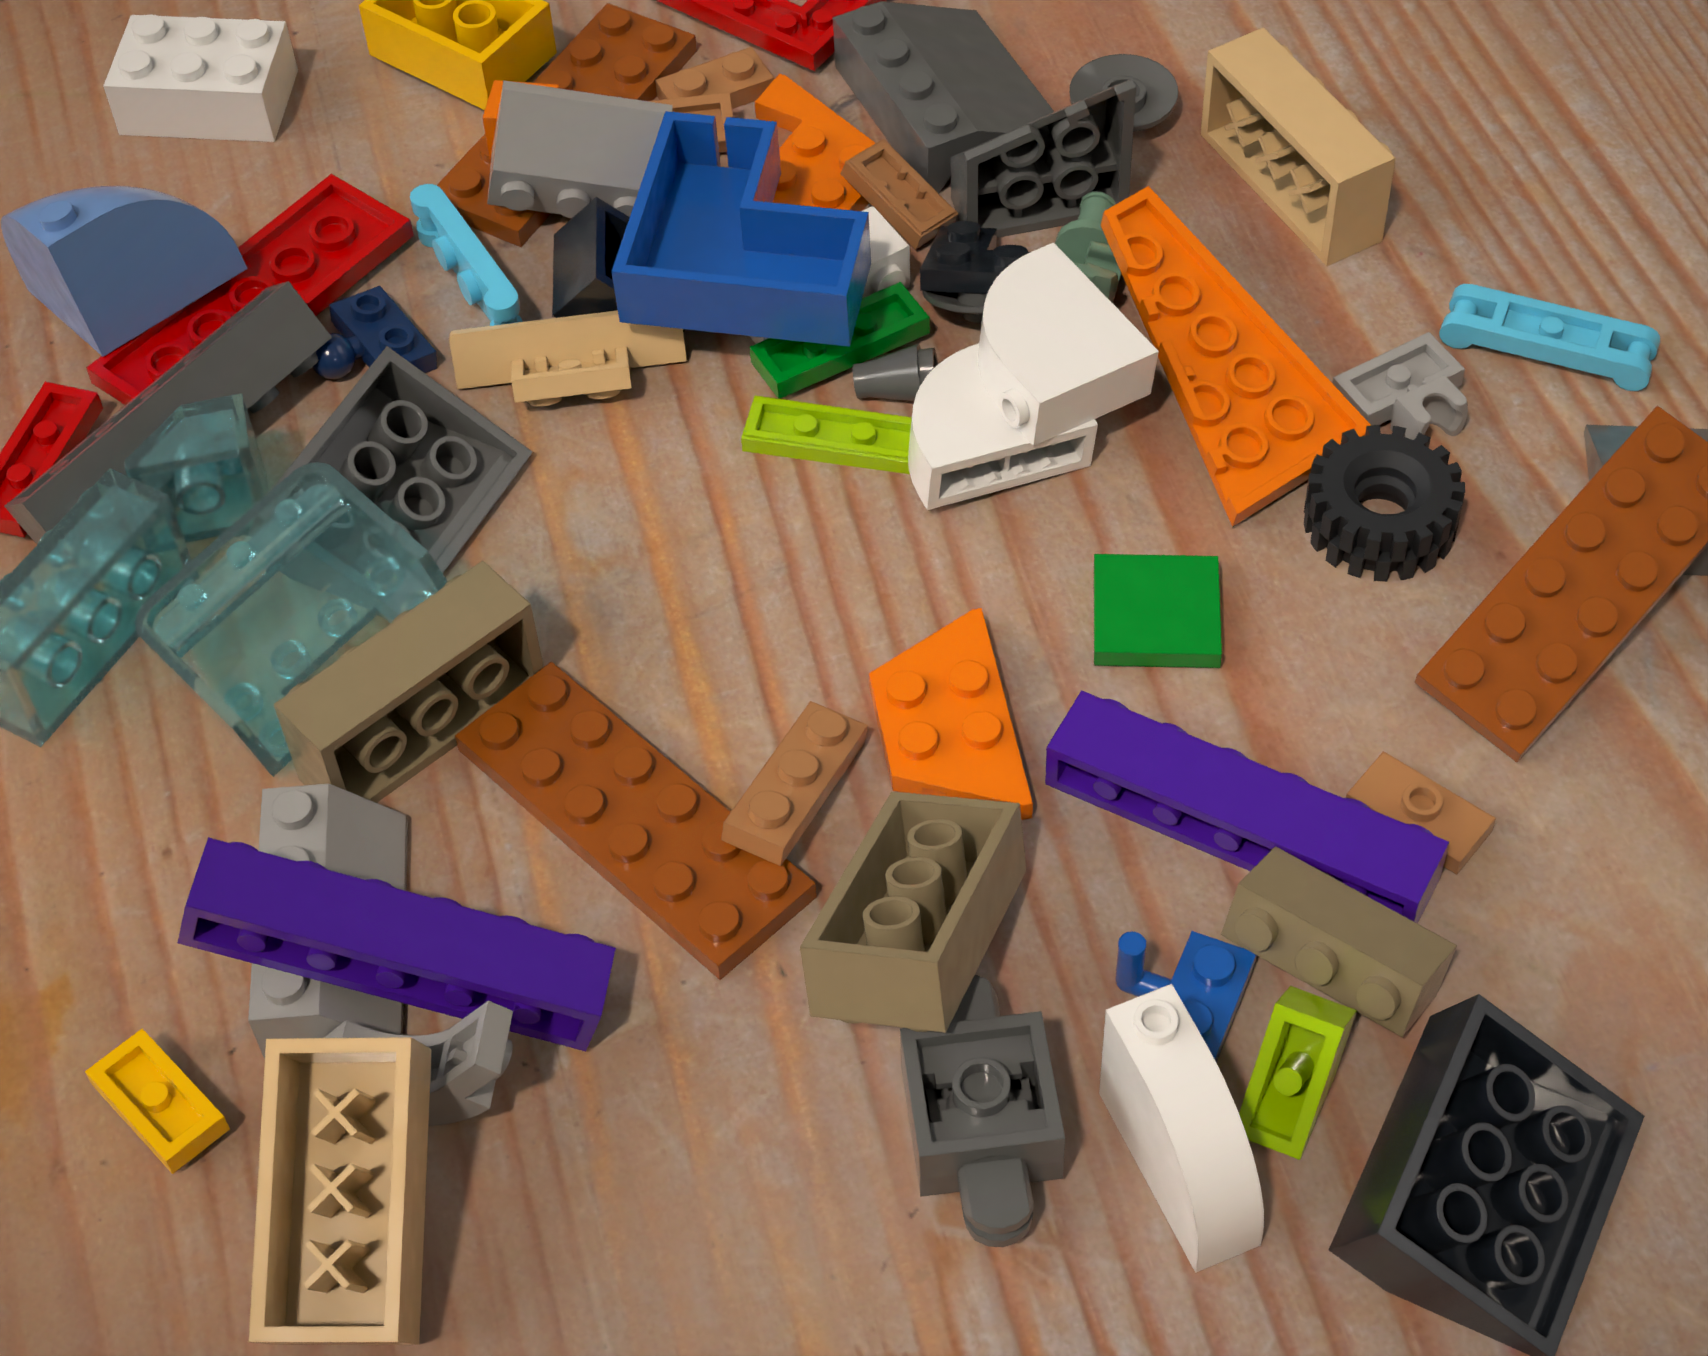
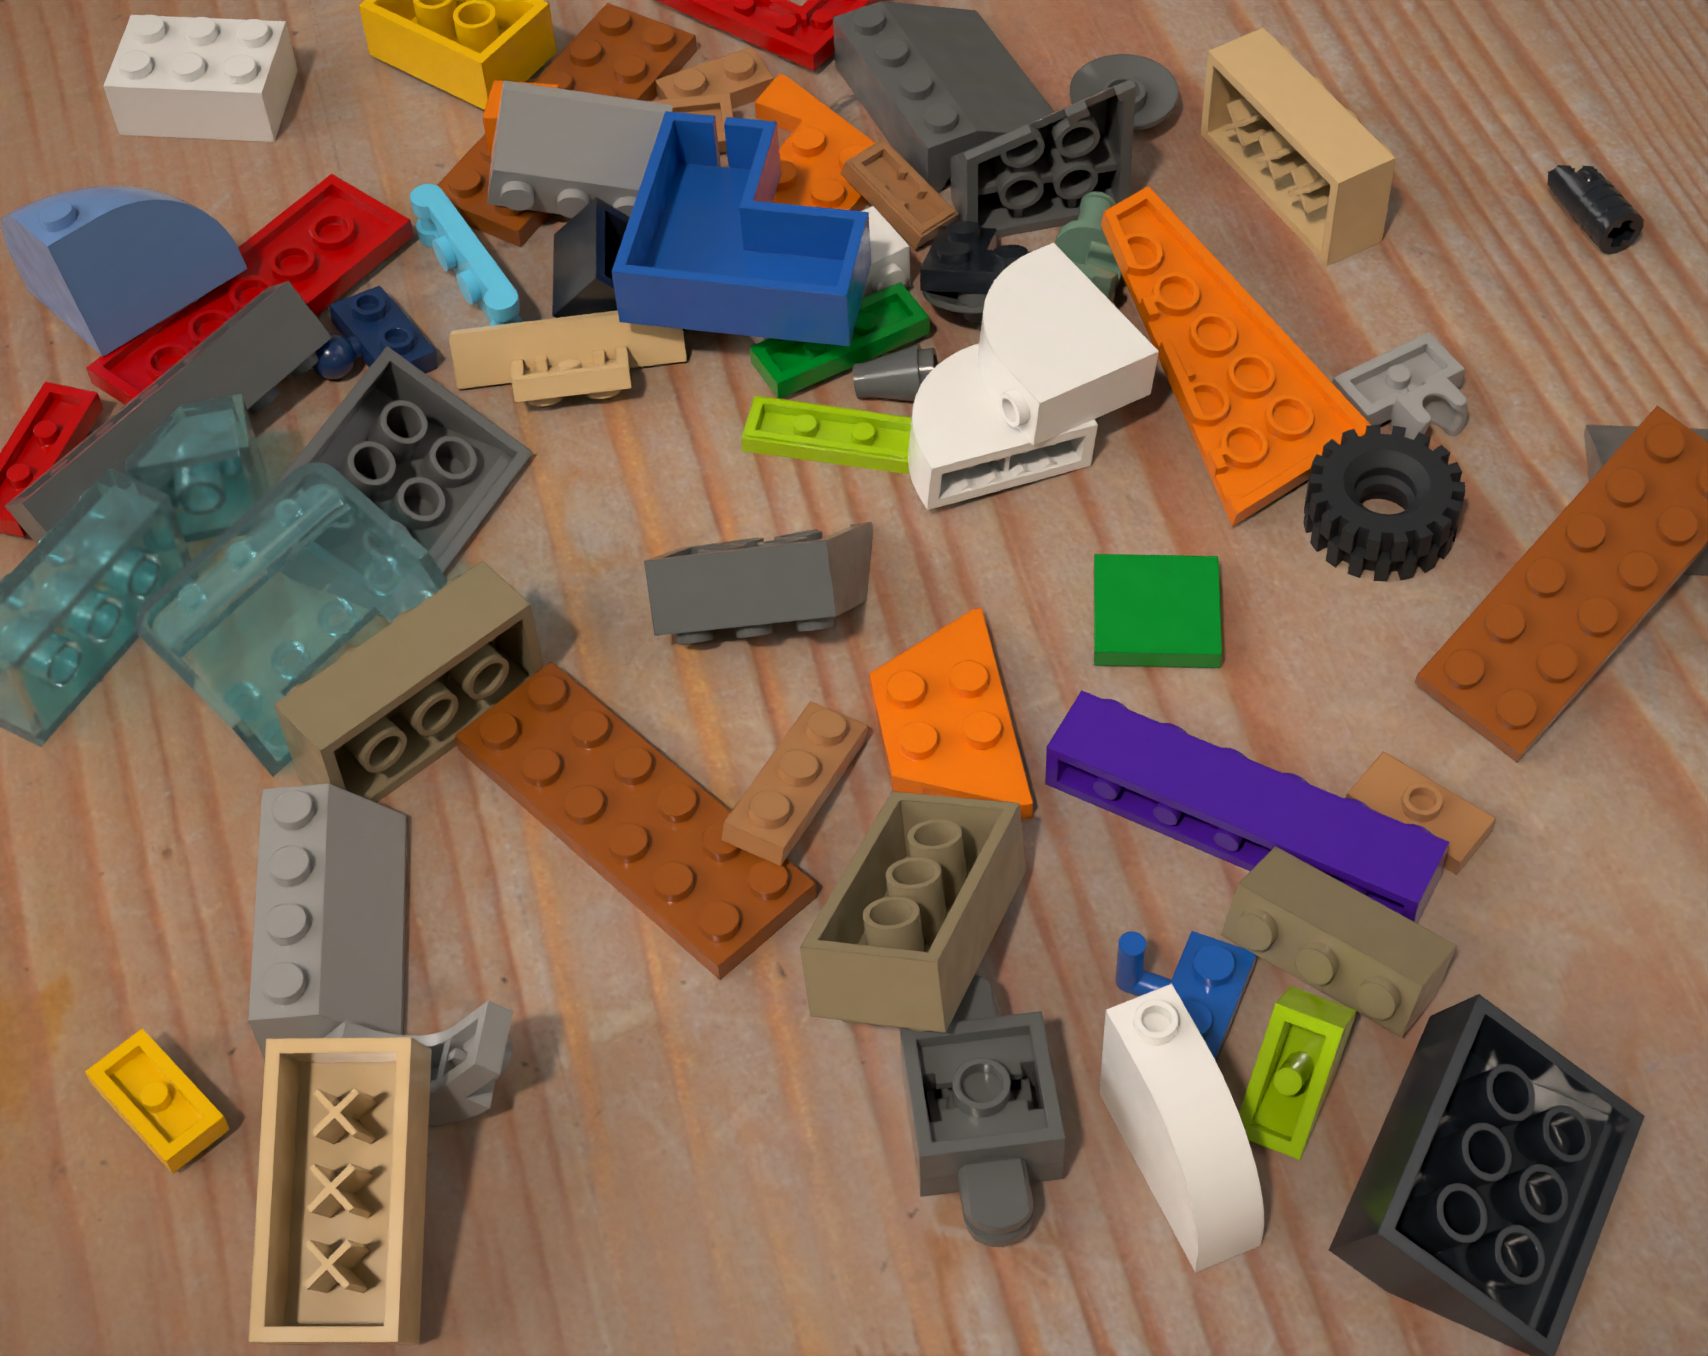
dark purple brick [177,837,616,1052] -> none
medium azure plate [1439,284,1660,391] -> none
none -> dark grey wedge [644,522,873,644]
none -> black hinge [1547,165,1644,254]

